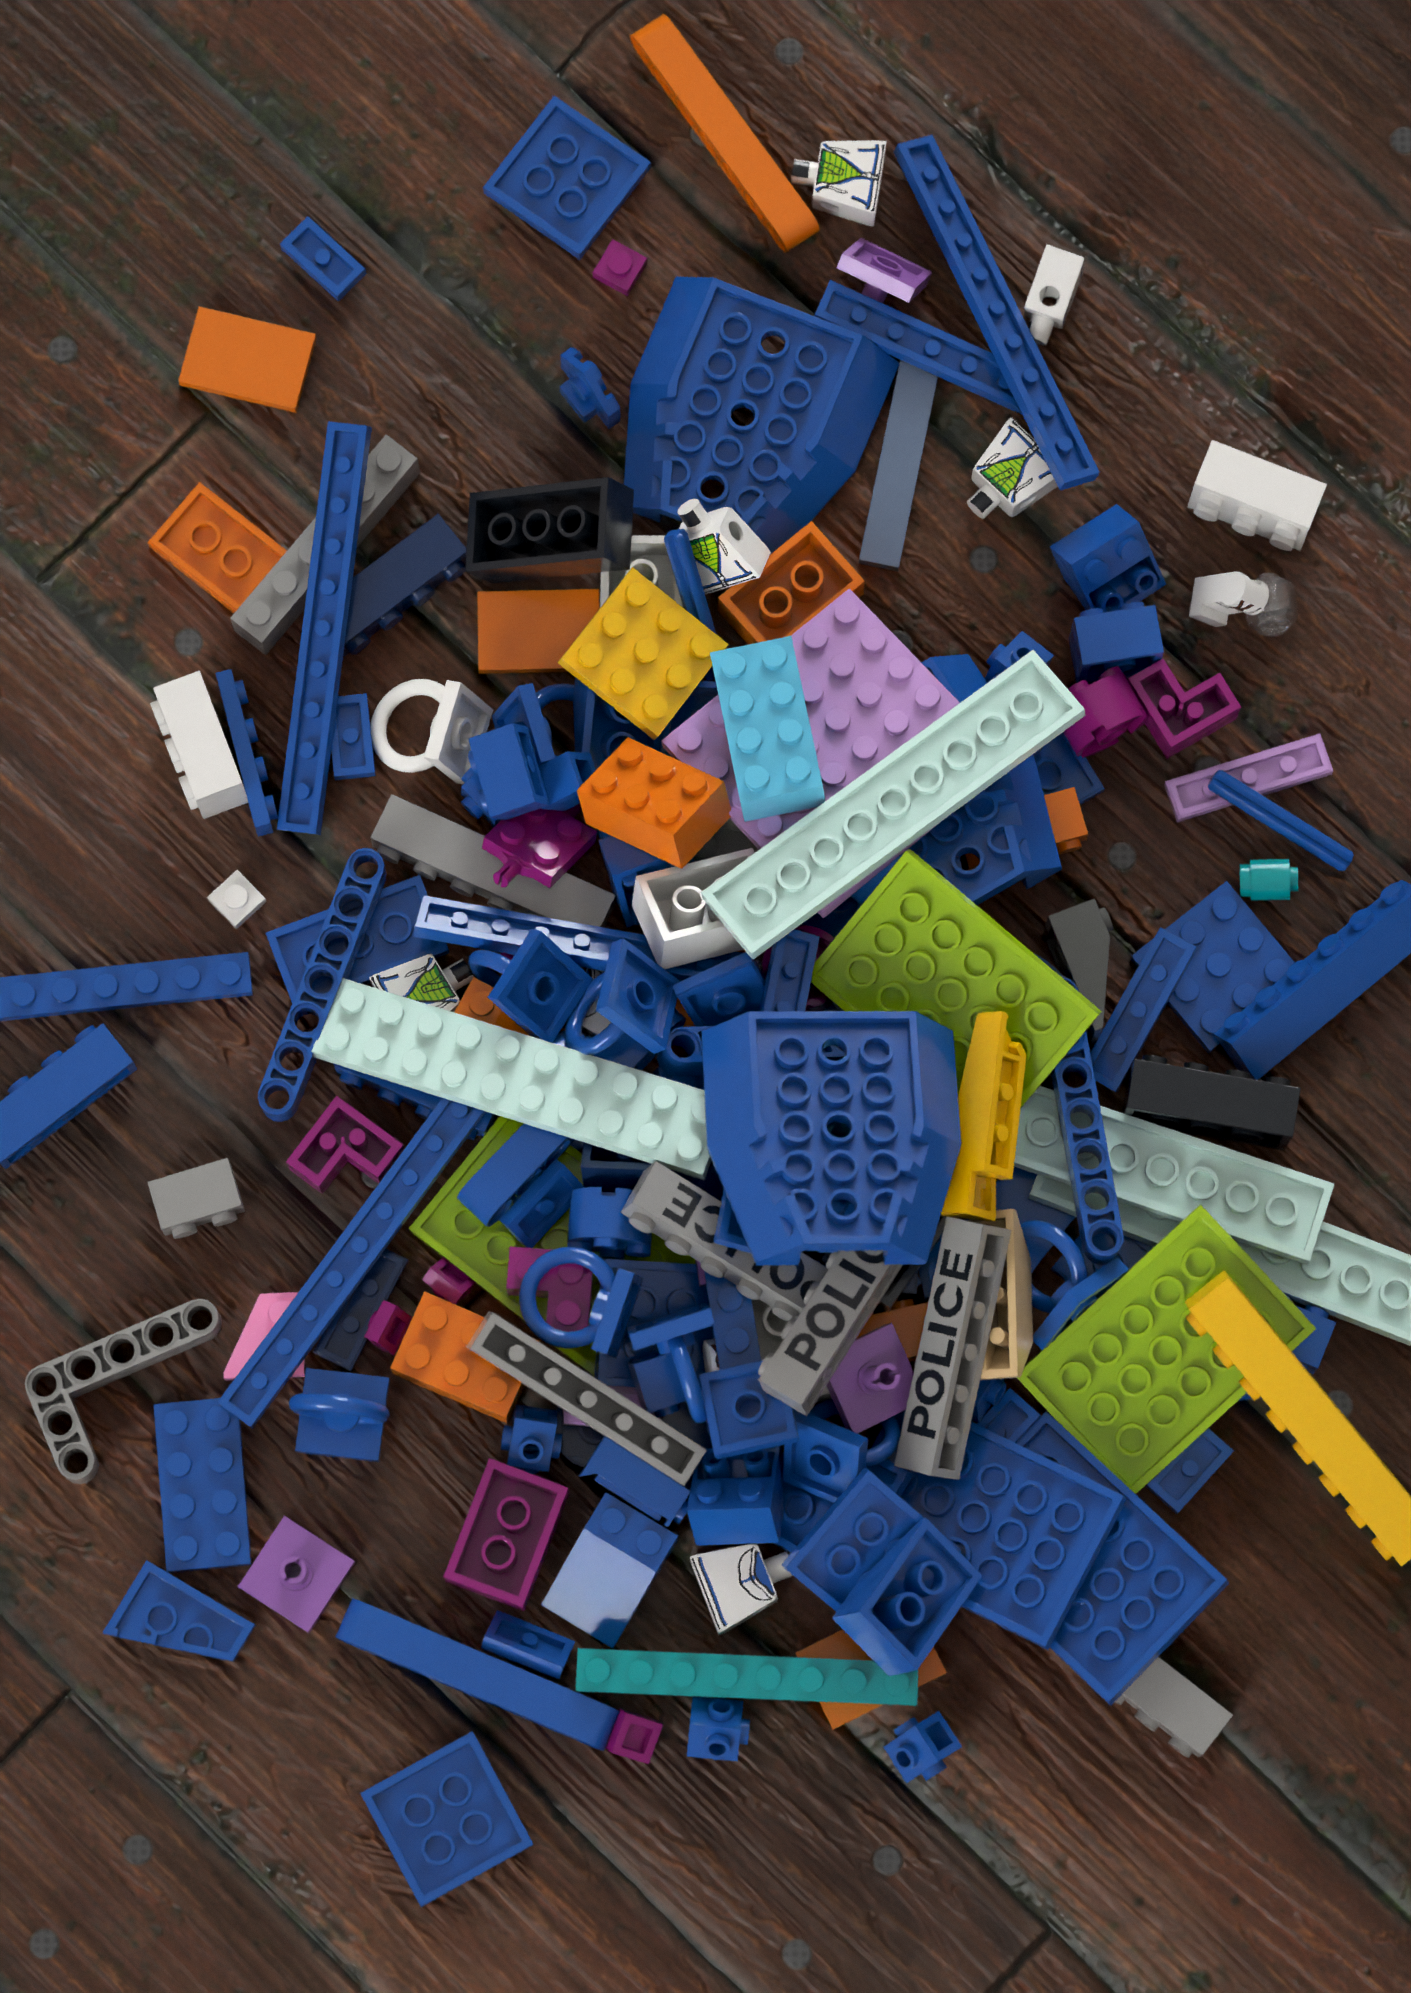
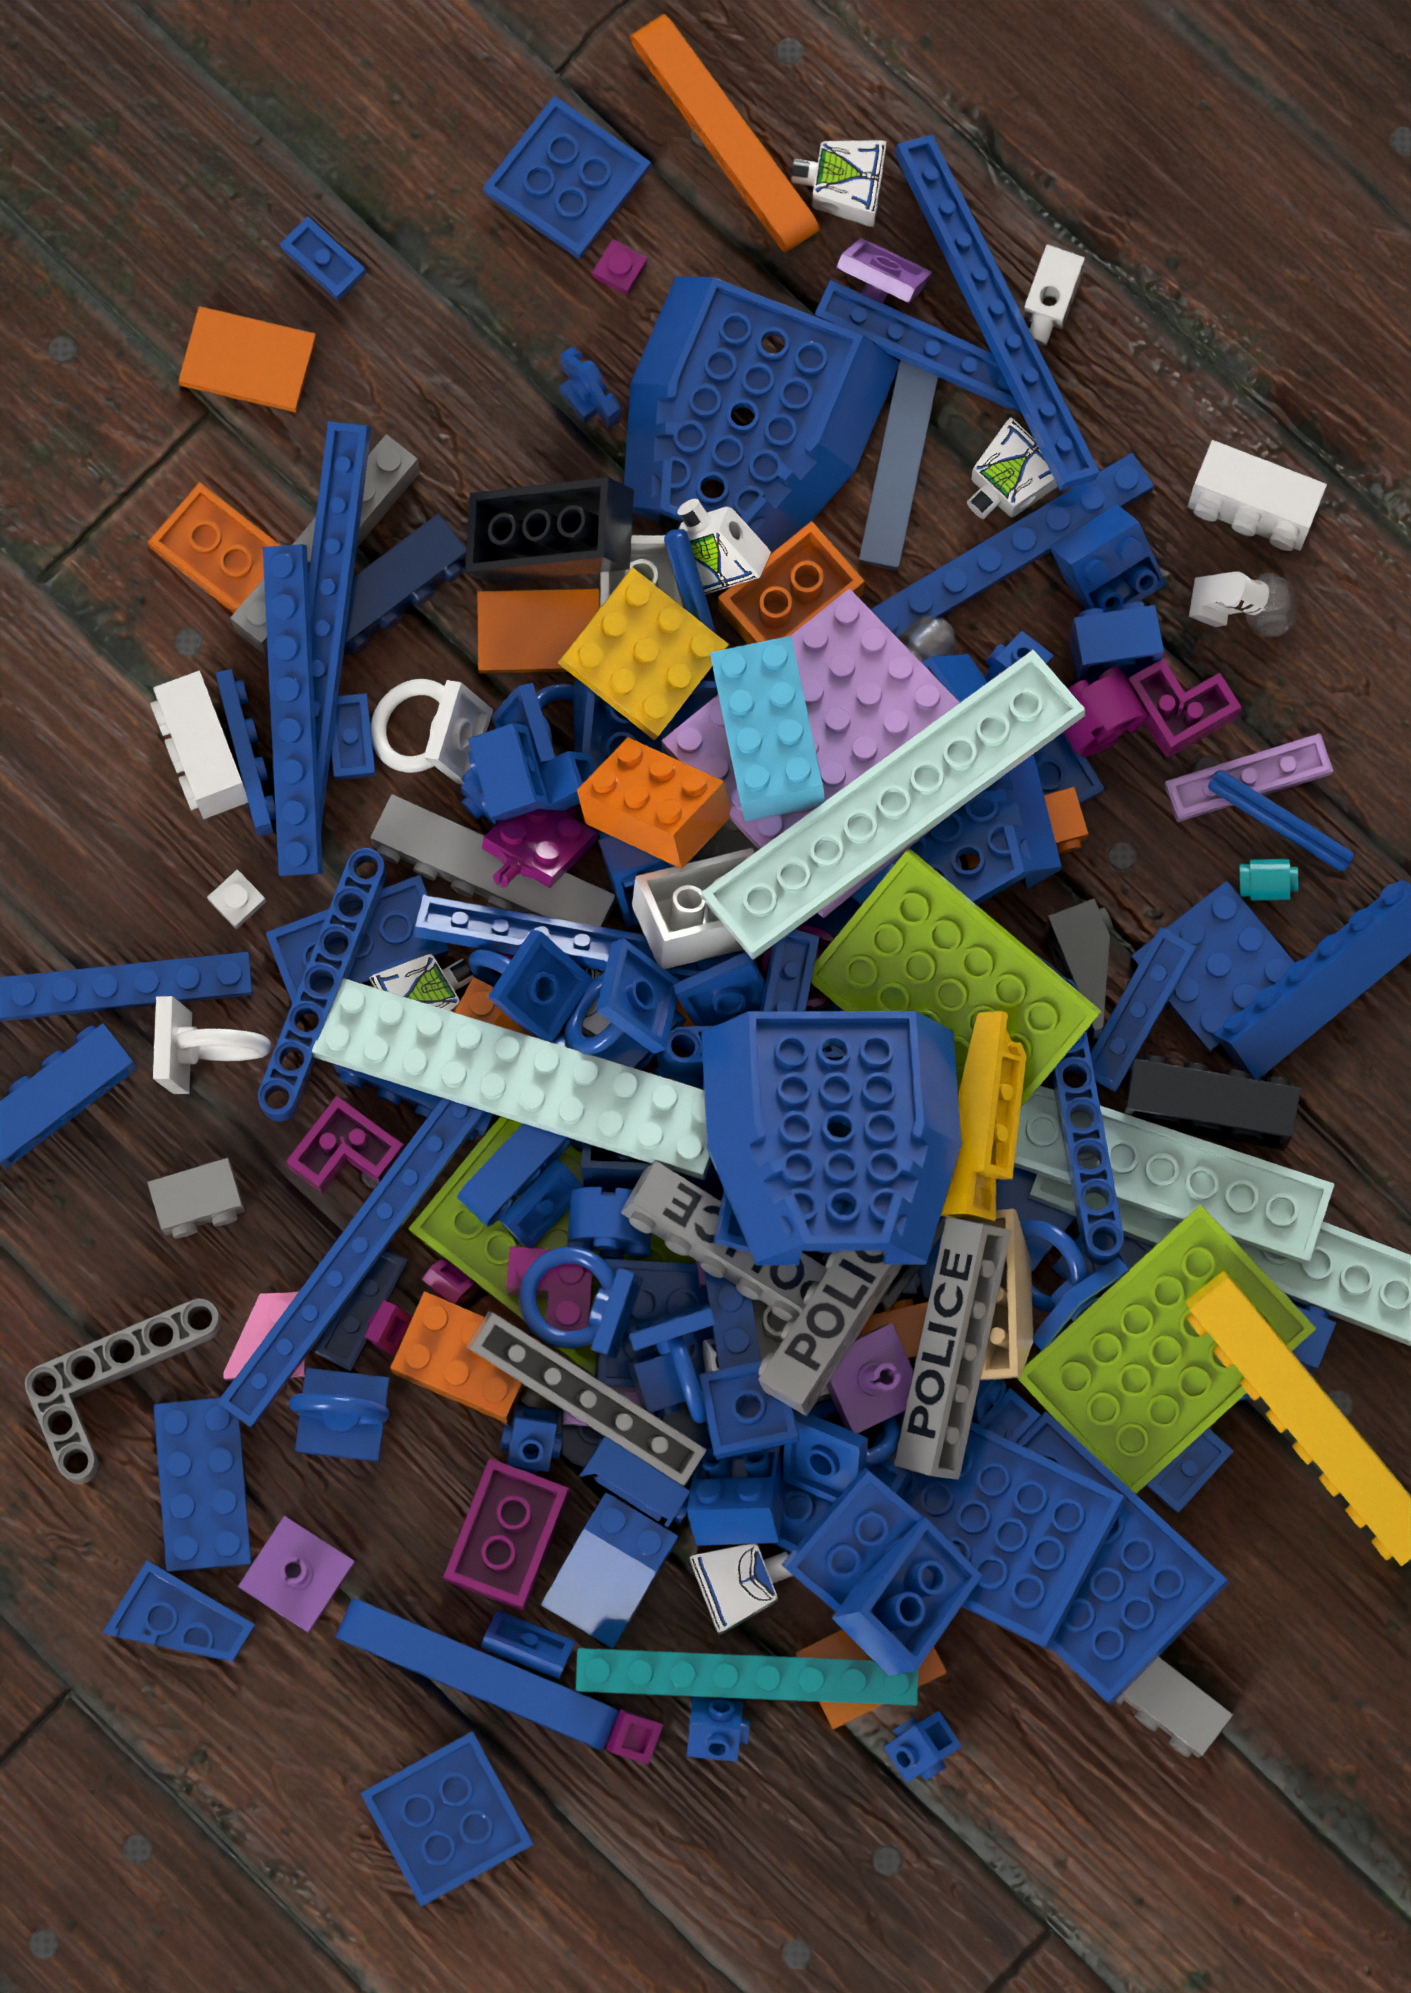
none -> white tile [153,996,272,1094]
none -> blue plate [263,544,323,876]
none -> blue plate [871,453,1154,641]
none -> clear head [898,616,956,662]

